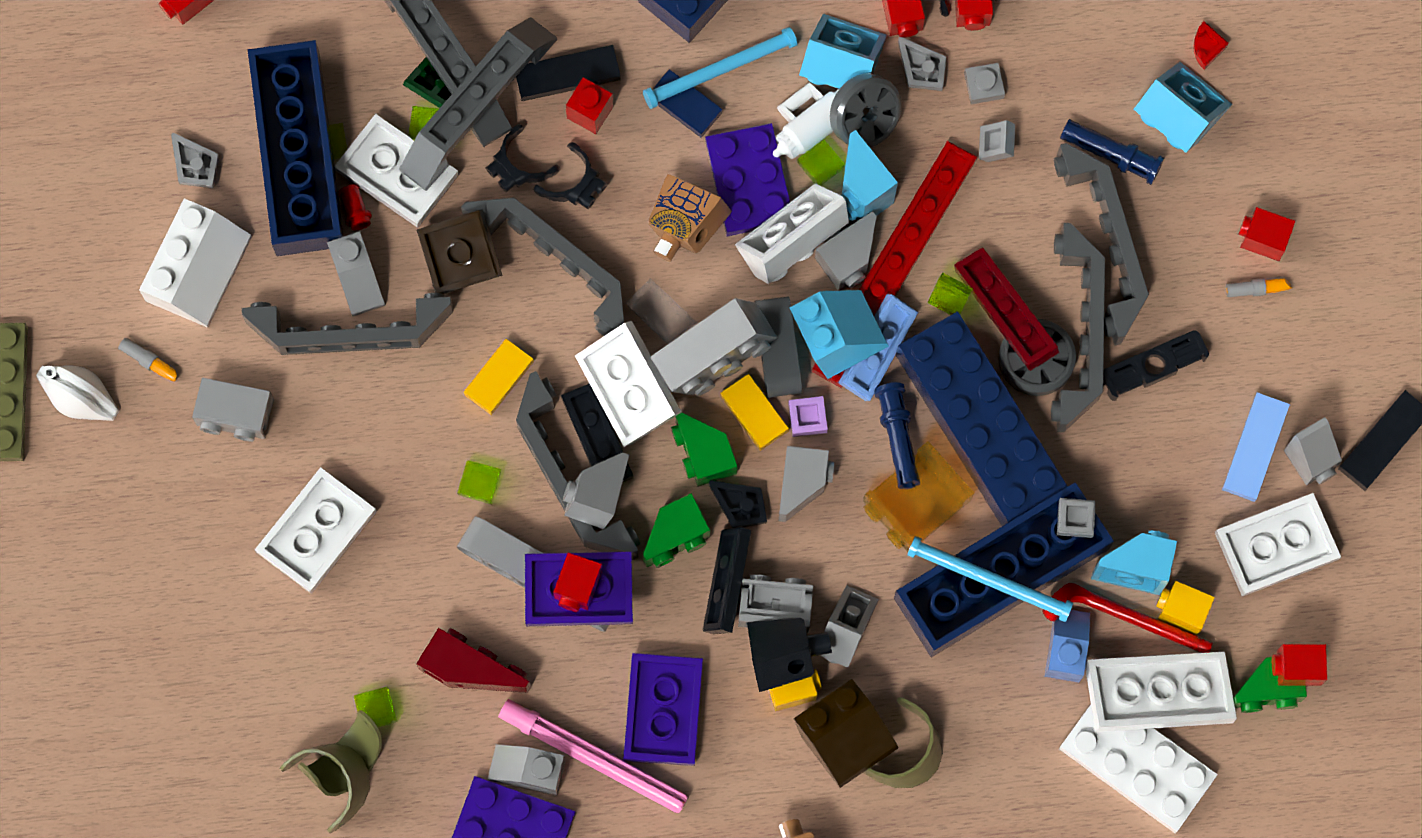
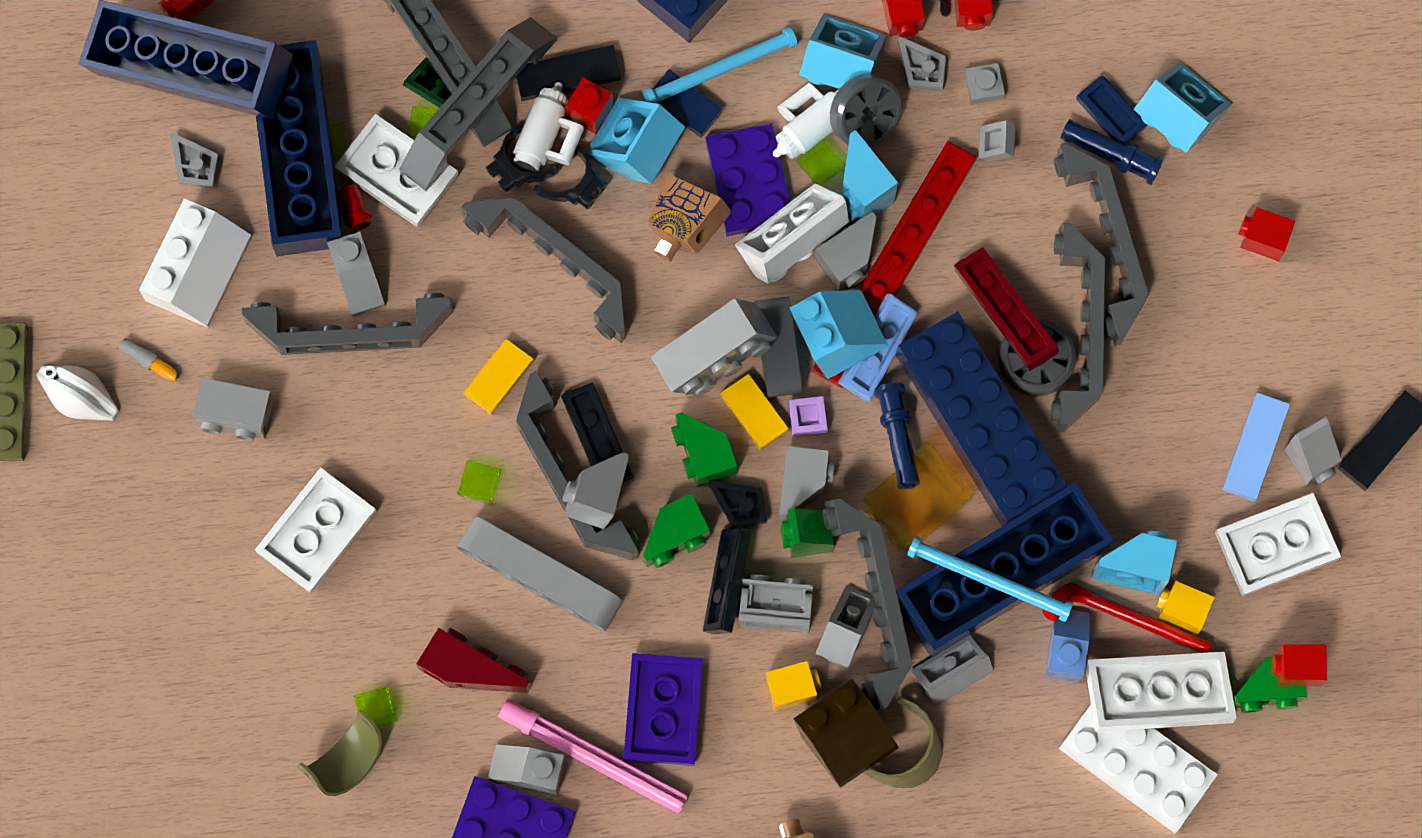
olive piece [280,743,370,834] -> none
dark brown tile [417,209,503,294] -> none
dark purple plate [525,552,633,627] -> none
red brick [553,552,603,612] -> none
white plate [575,321,681,447] -> none
clear tile [626,278,698,344] -> none
black torso [747,618,832,692] -> none
clear neon green tile [928,272,973,315] -> none
light grey tile [1057,498,1095,538] -> none
black piece [1103,330,1209,401] -> none
red tile [1193,21,1229,70] -> none
light grey piece [1226,278,1293,297] -> none
none -> dark blue brick [78,0,293,120]
none -> white piece [513,82,584,172]
none -> medium azure slope [585,97,685,184]
none -> green slope [780,508,834,558]
none -> dark grey slope [823,498,912,709]
none -> light grey slope [911,634,993,706]
none -> dark blue tile [1076,75,1147,145]

